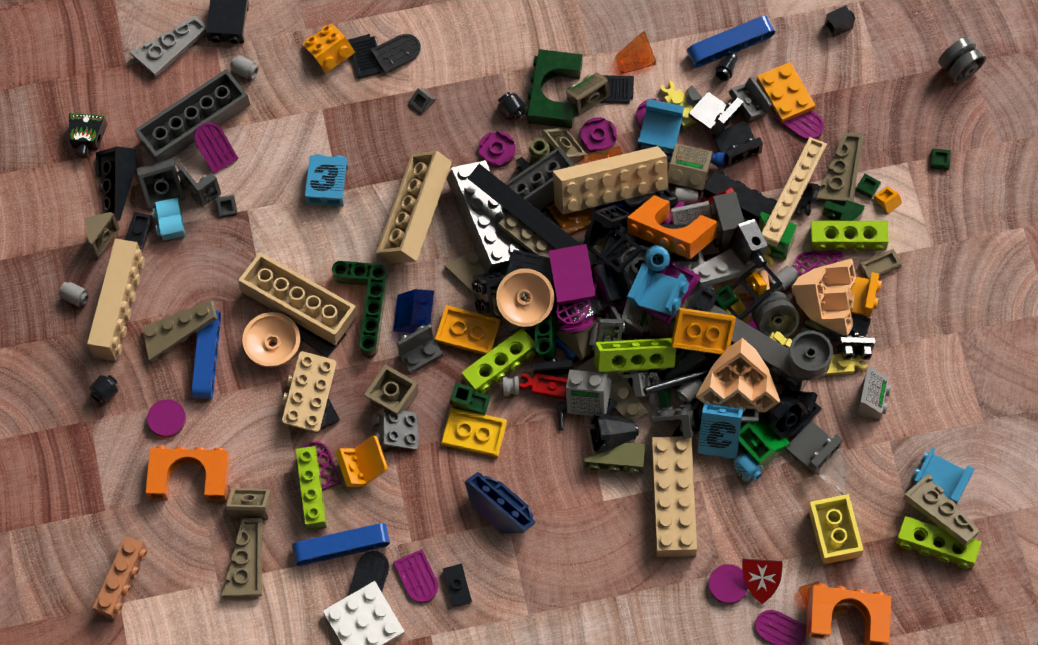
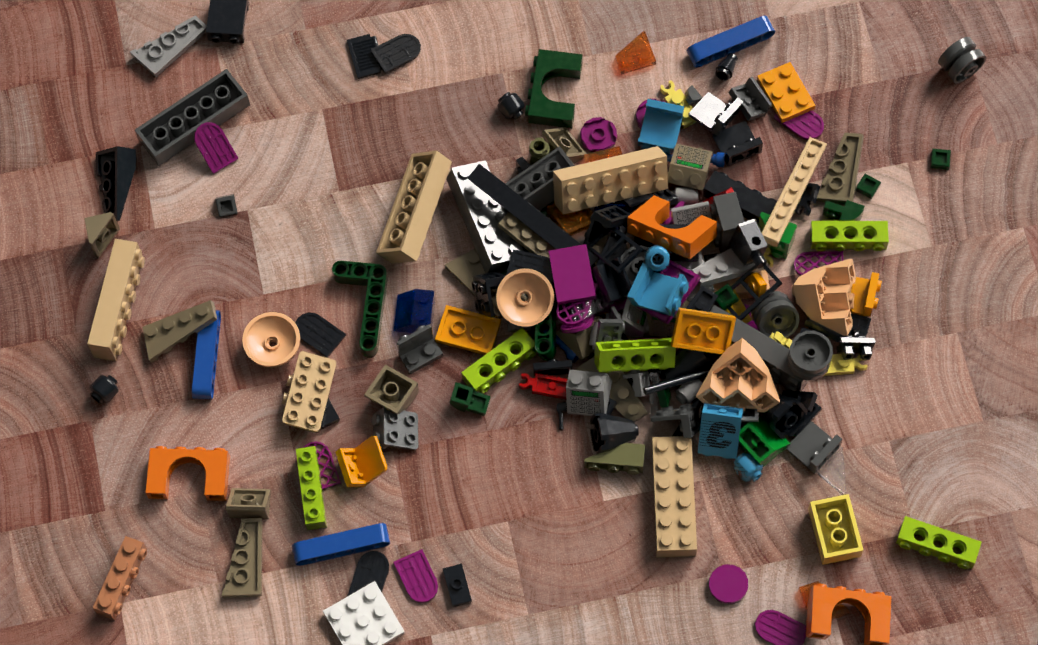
light grey brick [59,282,89,307] -> none
torso [69,113,107,157] -> none
black plate [125,212,153,252] -> none
dark grey slope [137,158,185,209] -> none
magenta tile [147,399,186,438] -> none
medium azure brick [153,198,185,241] -> none
dark grey bracket [177,163,221,206] -> none
light grey brick [230,55,259,79] -> none
tan brick [238,252,356,345] -> none
light orange bracket [303,24,355,74] -> none
dark azure panel [305,154,349,206] -> none
dark grey slope [408,88,436,114] -> none
yellow tile [441,408,507,458] -> none
dark blue wedge [465,472,536,533] -> none
magenta tile [479,131,516,167] -> none
light grey wheel [503,376,519,396] -> none
dark tan slope [566,72,610,116] -> none
black window [600,75,634,103] -> none
red shield [742,559,783,604] -> none
light grey brick [770,266,799,292] -> none
black brick [825,5,855,37] -> none
light grey slope [857,366,891,420] -> none
dark tan tile [859,249,902,279] -> none
light orange slope [873,186,902,213] -> none
dark tan wing [903,473,979,546] -> none
dark azure panel [912,447,975,505] -> none

